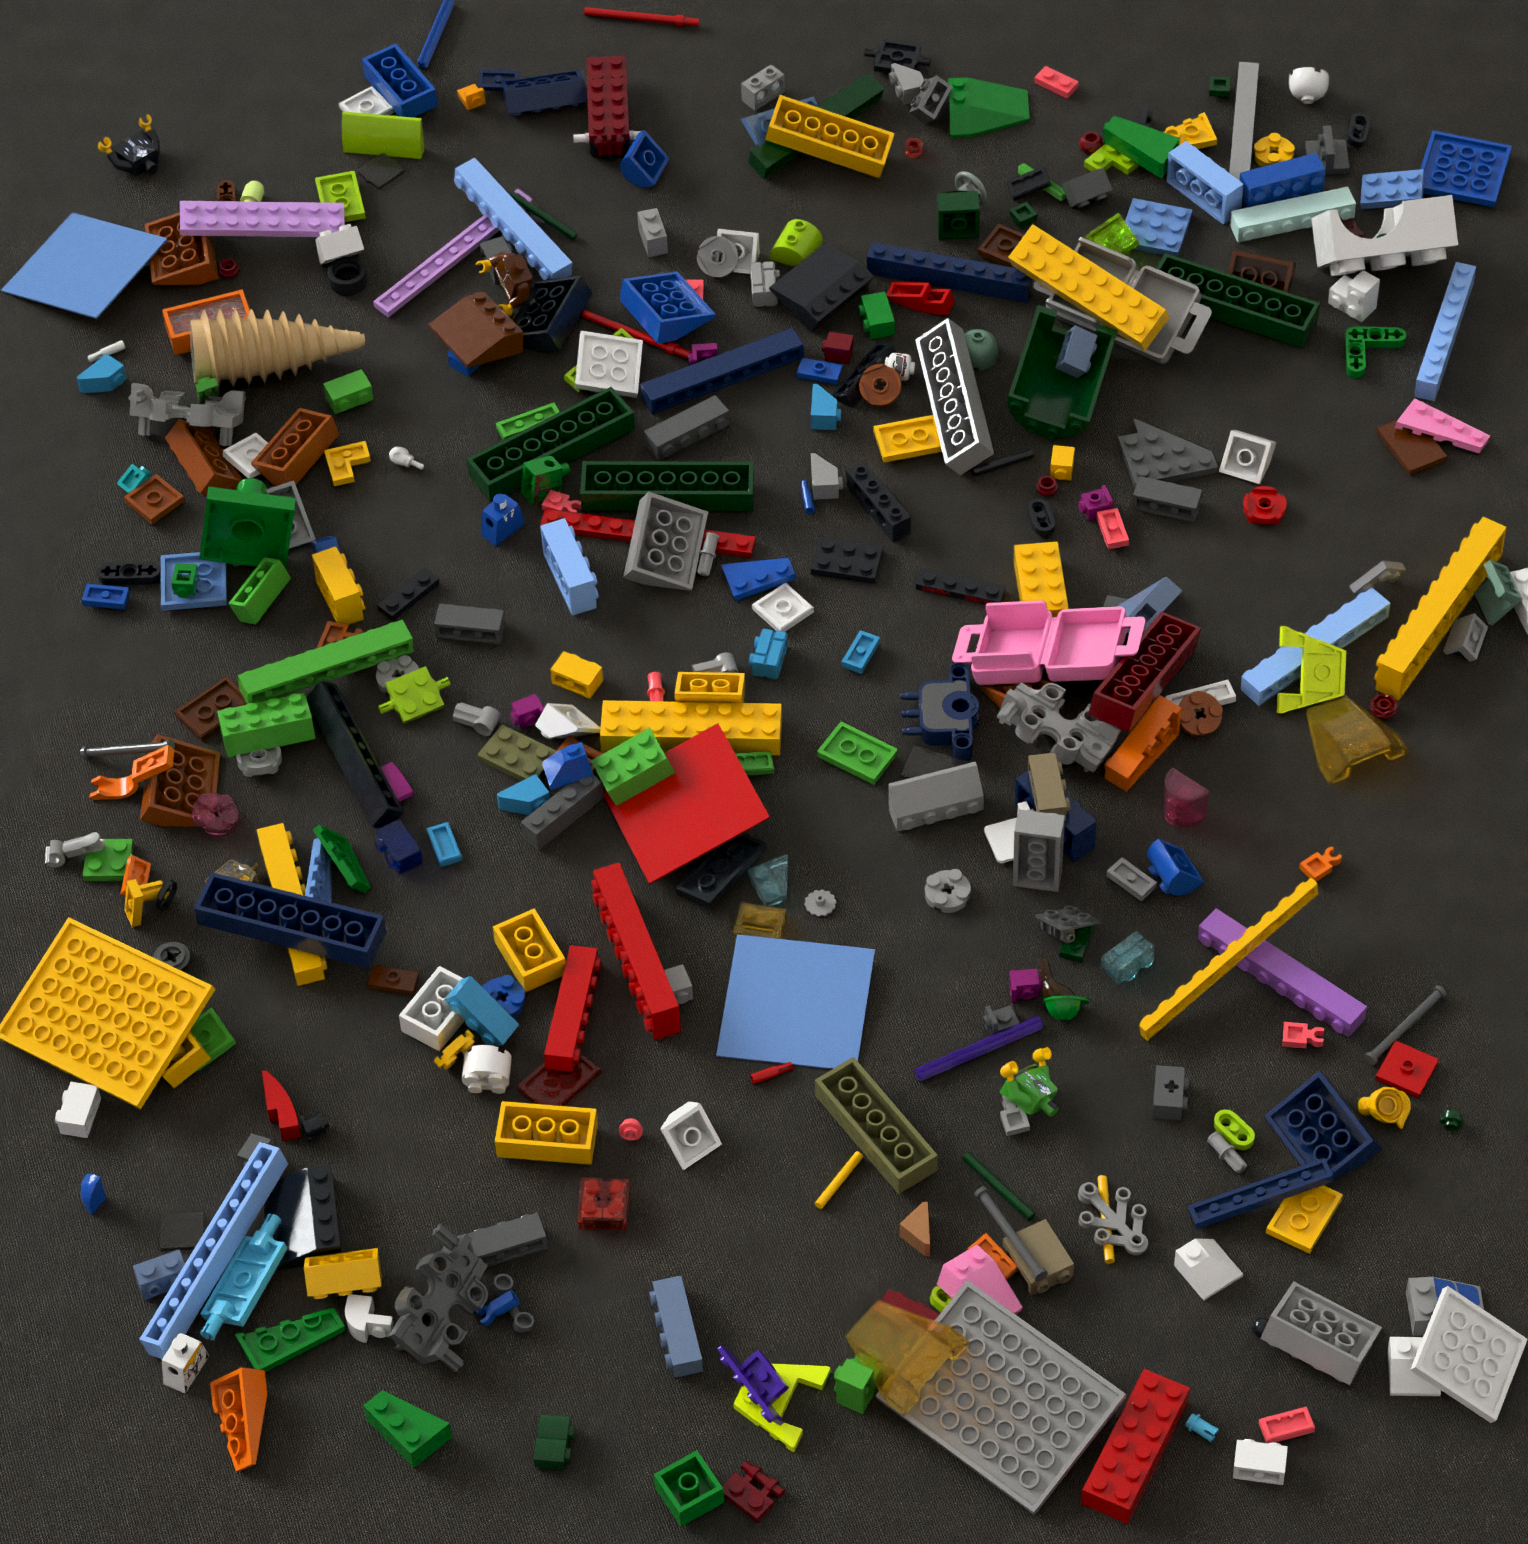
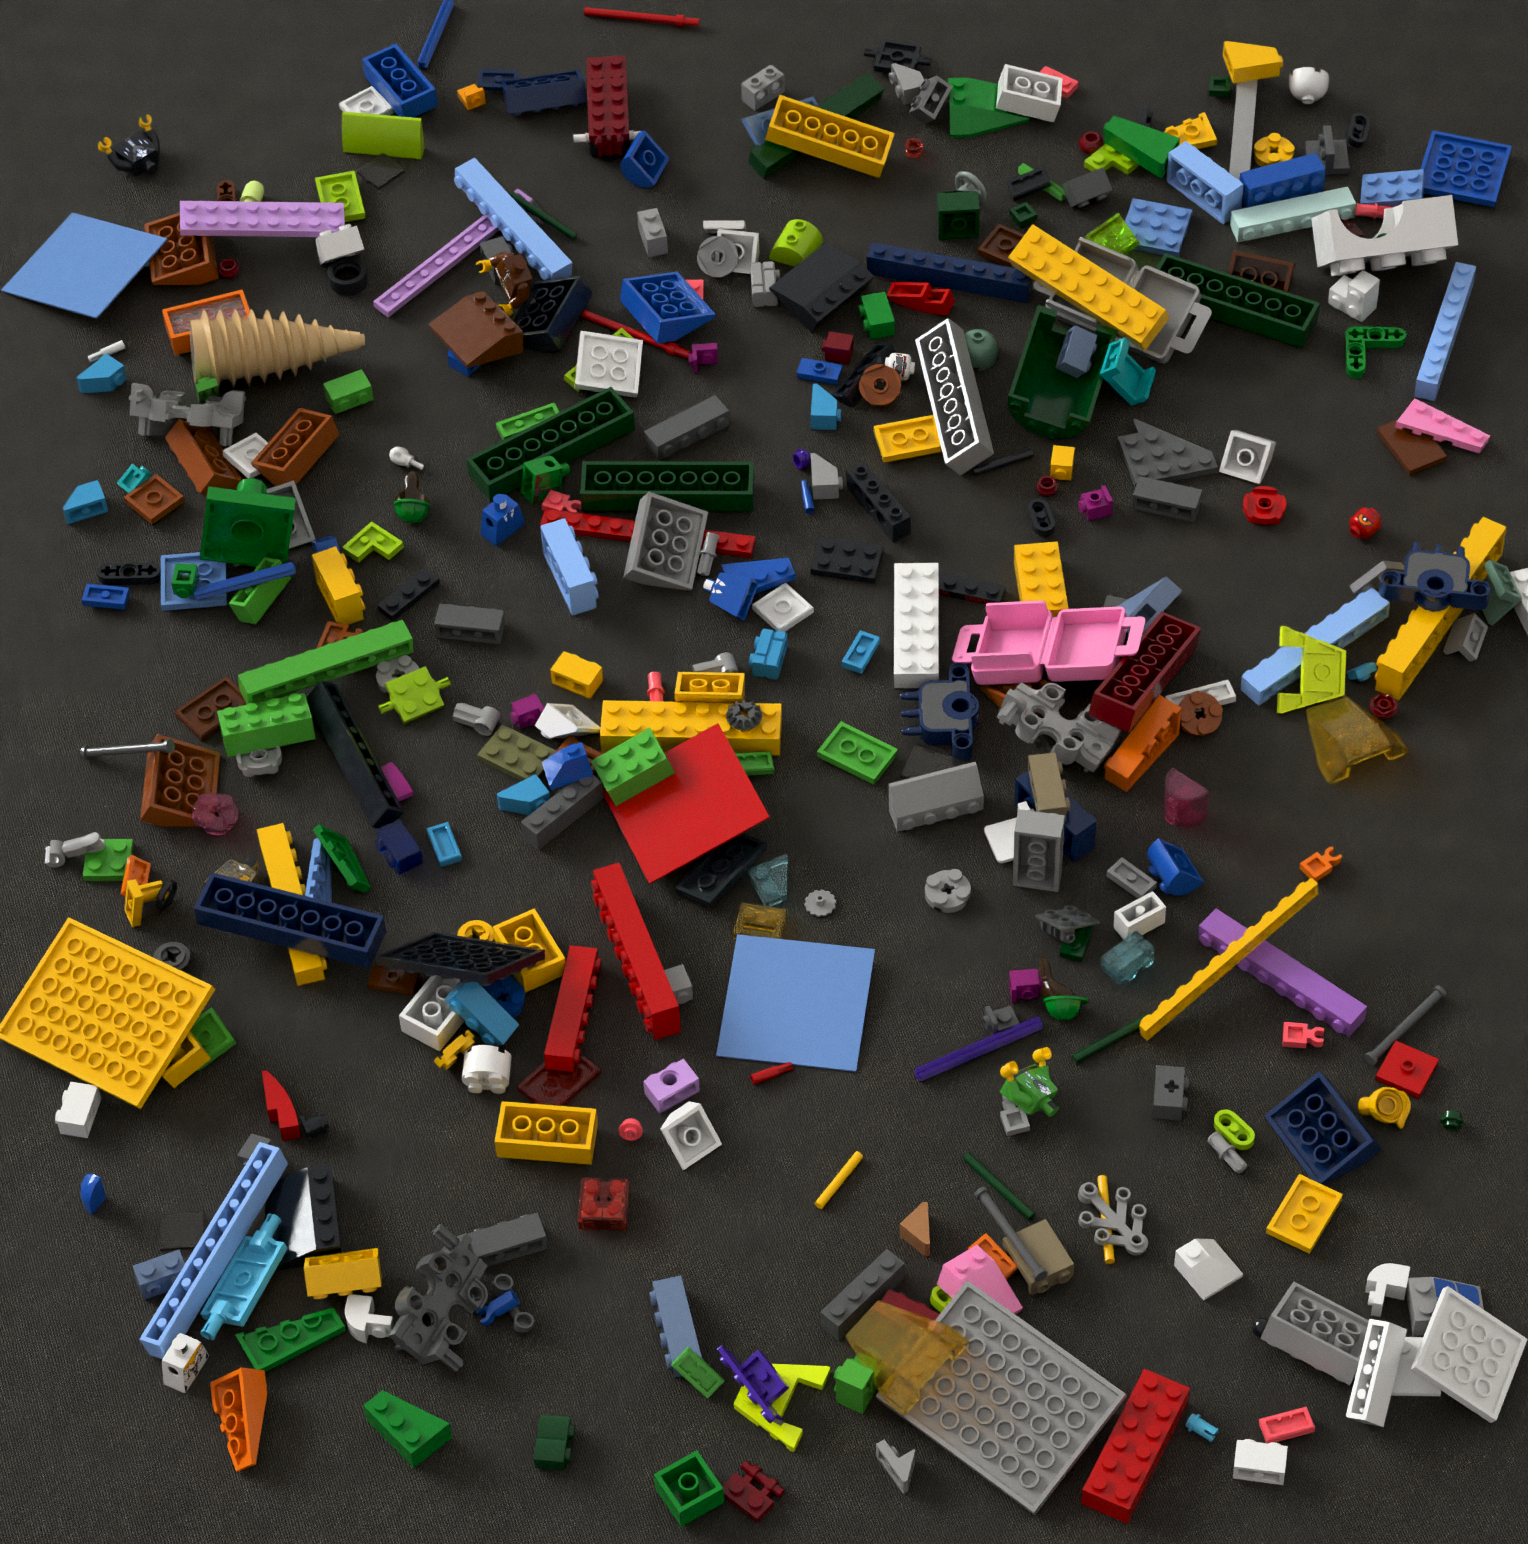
orange piece [90,745,174,800] -> none
yellow plate [324,441,371,486] -> none
dark blue brick [641,328,804,415] -> none
olive brick [815,1057,938,1194] -> none
coral plate [1096,508,1129,549] -> none
dark blue plate [1188,1158,1334,1229] -> none
none -> dark azure slope [63,480,108,524]
none -> blue axle [194,562,296,600]
none -> lime plate [342,521,404,563]
none -> black plate [376,932,545,986]
none -> piece [394,471,431,524]
none -> yellow gear [457,920,494,941]
none -> lavender brick [643,1059,700,1113]
none -> bright green plate [671,1346,725,1399]
none -> white tile [703,220,746,233]
none -> blue torso [703,572,759,621]
none -> dark grey gear [726,699,762,730]
none -> dark purple plate [792,449,811,469]
none -> dark grey brick [820,1249,905,1341]
none -> light grey slope [876,1439,915,1494]
none -> white brick [894,563,939,688]
none -> white brick [996,64,1063,122]
none -> dark green bar [1072,1012,1152,1063]
none -> teal panel [1100,337,1156,406]
none -> white brick [1114,891,1166,943]
none -> yellow slope [1223,41,1283,84]
none -> dark azure plate [1346,662,1377,682]
none -> white brick [1346,1319,1407,1427]
none -> red head [1349,507,1381,539]
none -> coral axle [1355,203,1393,220]
none -> white brick [1365,1263,1410,1317]
none -> dark blue piece [1379,541,1490,612]

